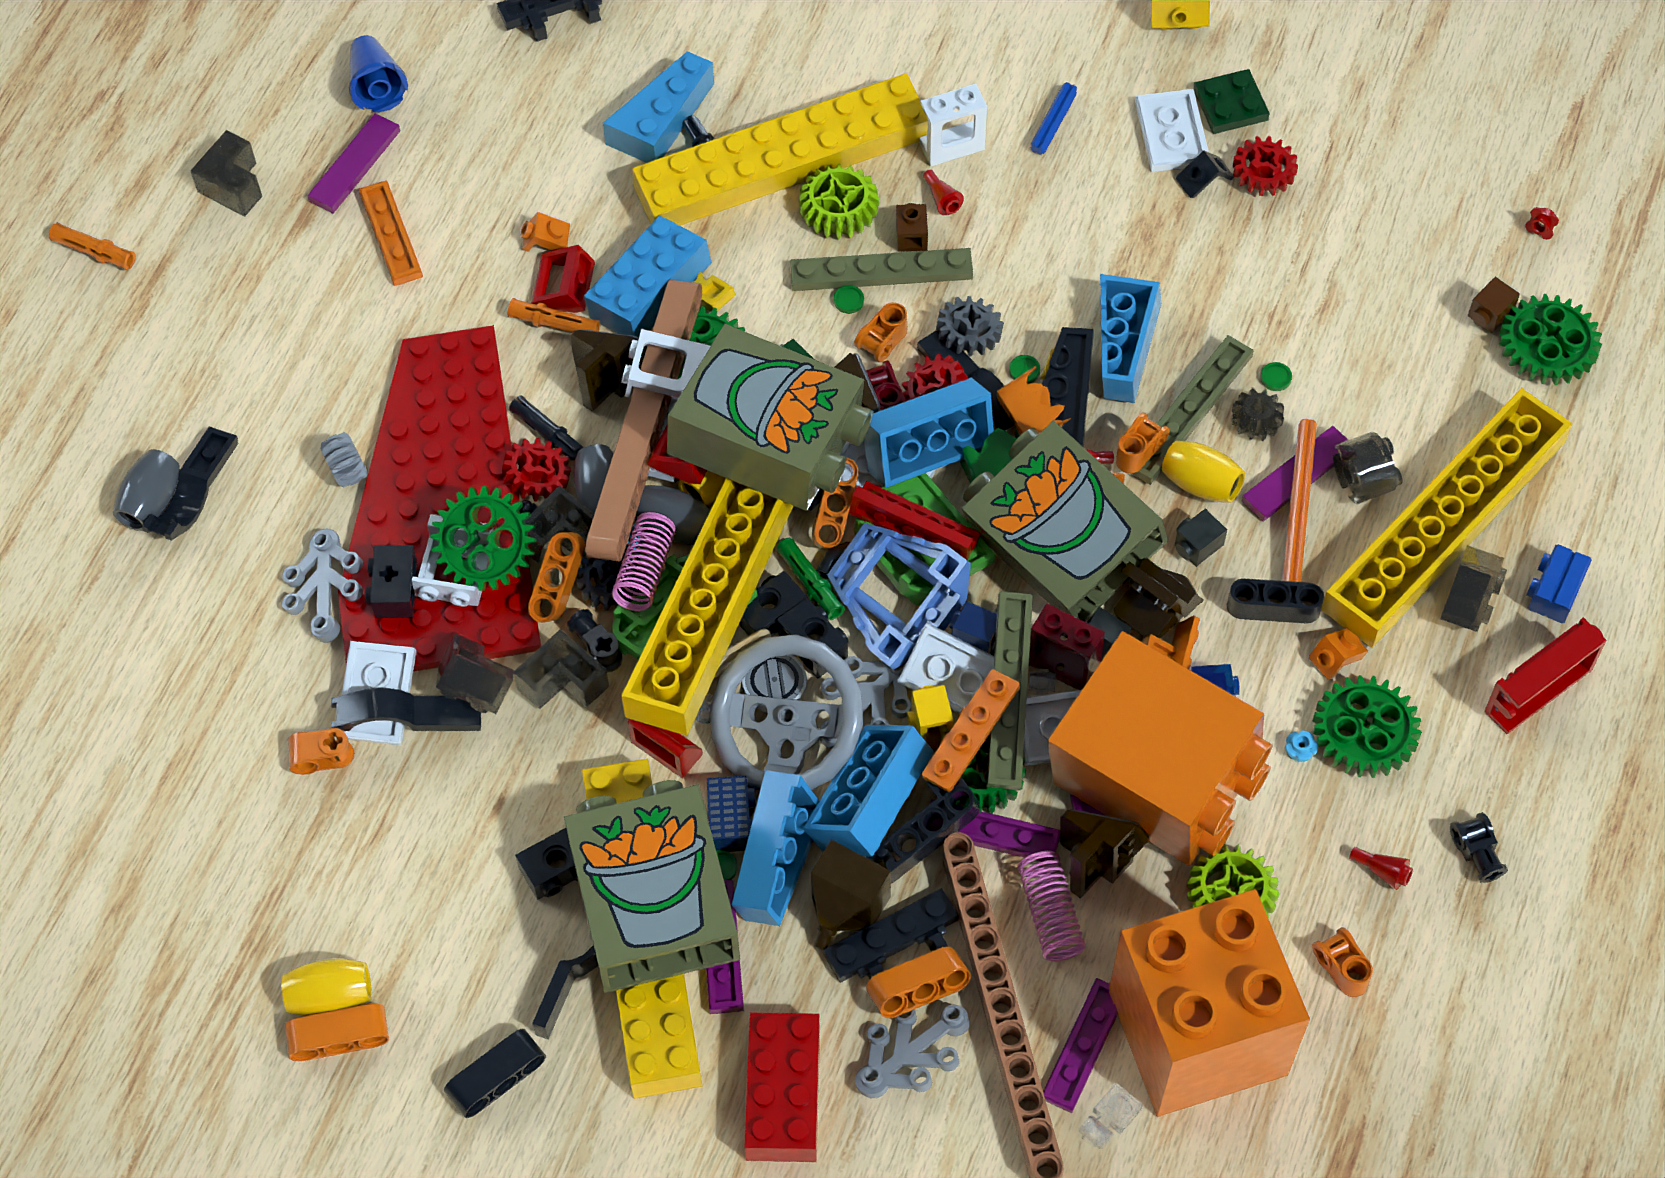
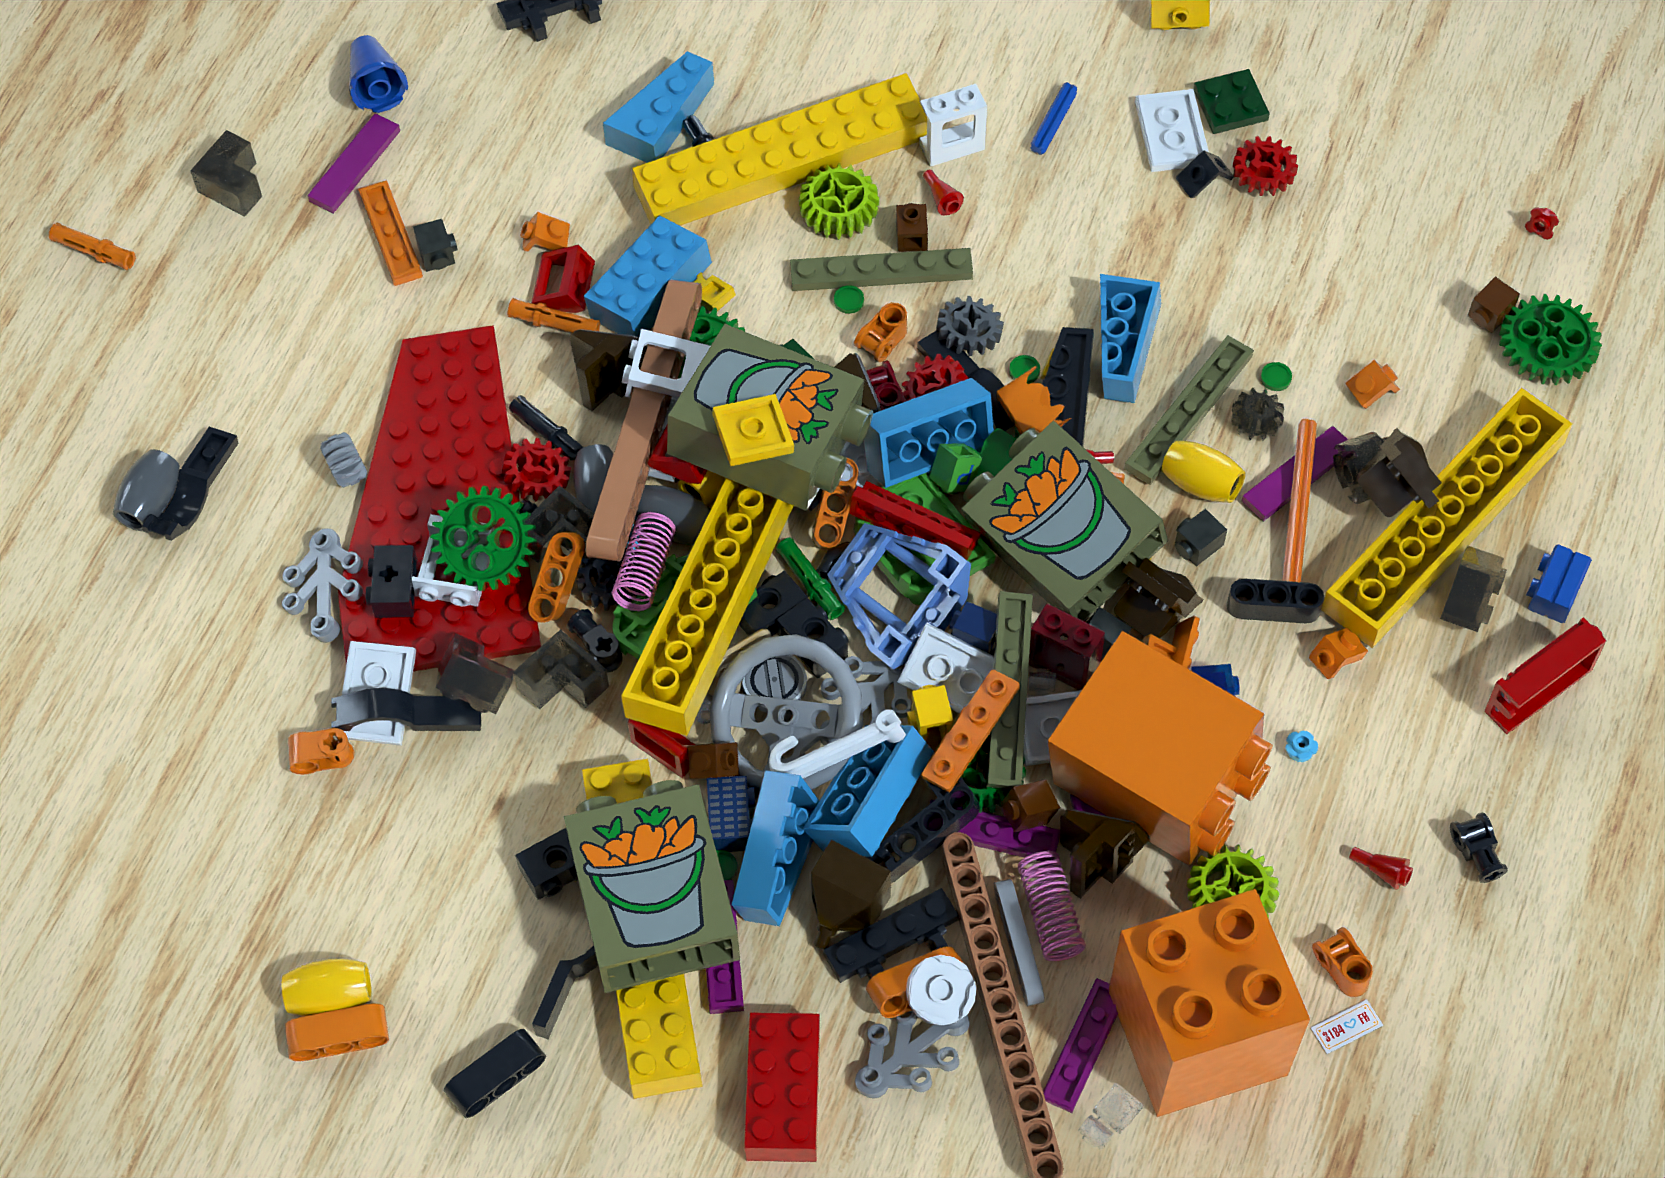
orange piece [1116,412,1170,473] -> none
green gear [1312,675,1422,778] -> none
none -> pearl dark grey brick [413,218,458,272]
none -> reddish brown brick [688,742,739,779]
none -> yellow plate [712,394,794,466]
none -> white piece [769,709,906,778]
none -> white tile [906,955,976,1026]
none -> bright green brick [929,443,982,495]
none -> light grey beam [994,879,1044,1006]
none -> reddish brown brick [1000,779,1061,833]
none -> white sticker [1311,999,1383,1054]
none -> orange bracket [1345,360,1400,409]
none -> dark brown piece [1357,428,1442,517]

